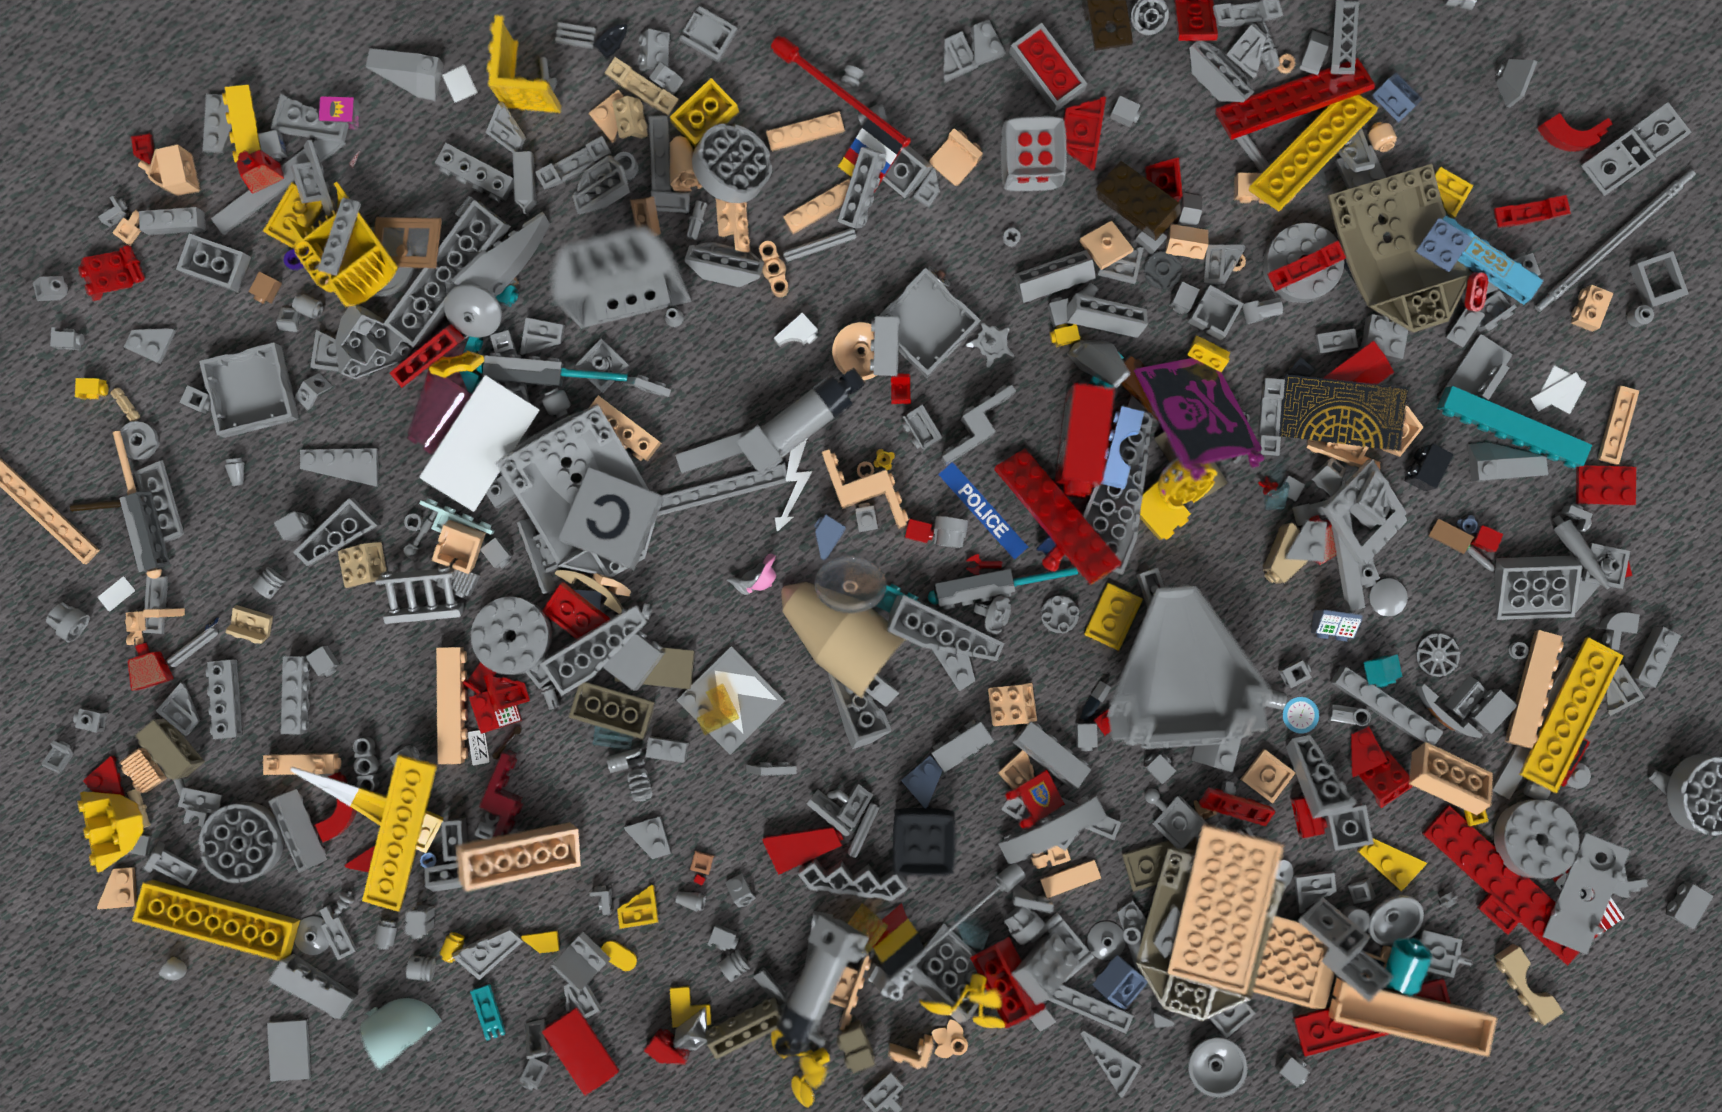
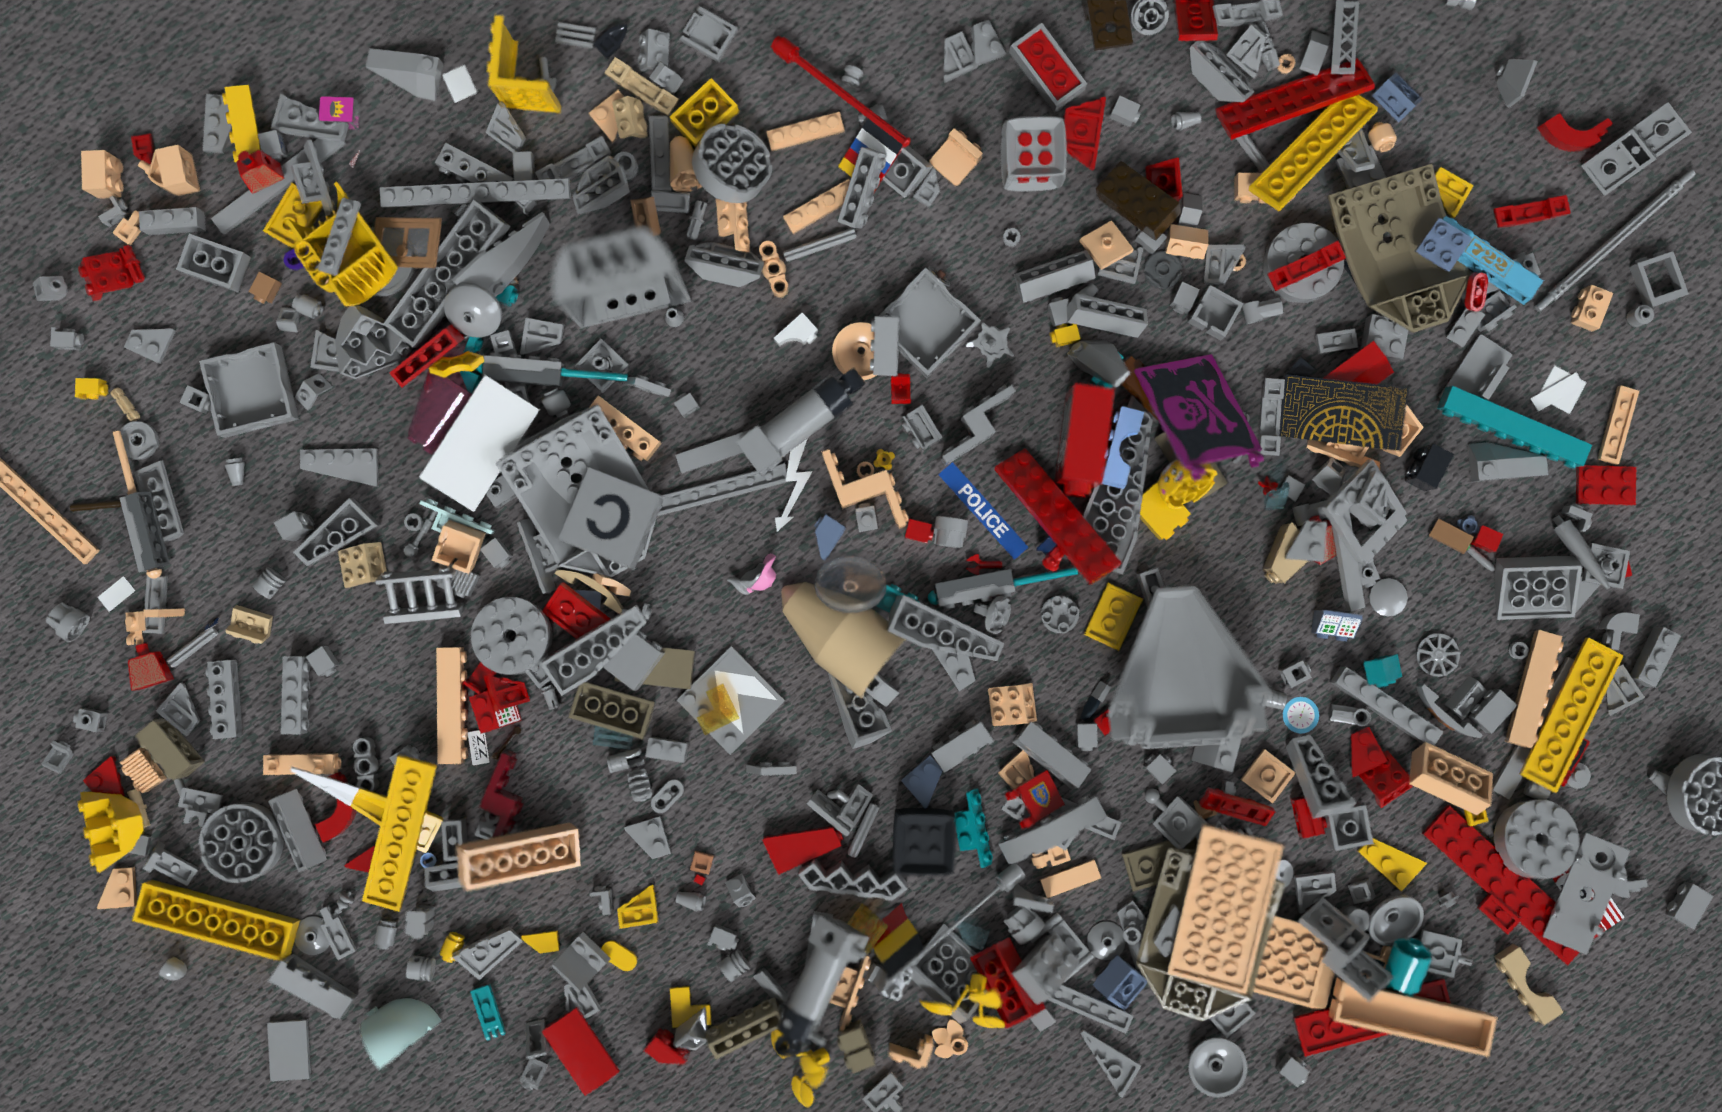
light grey slope [1151,1009,1174,1028] -> none
yellow bracket [1187,335,1231,372] -> none
none -> light nougat brick [81,150,124,198]
none -> light grey plate [380,178,571,208]
none -> light grey plate [651,779,684,813]
none -> light grey plate [674,393,700,418]
none -> teal bracket [954,788,993,868]
none -> light grey cone [1171,112,1201,131]

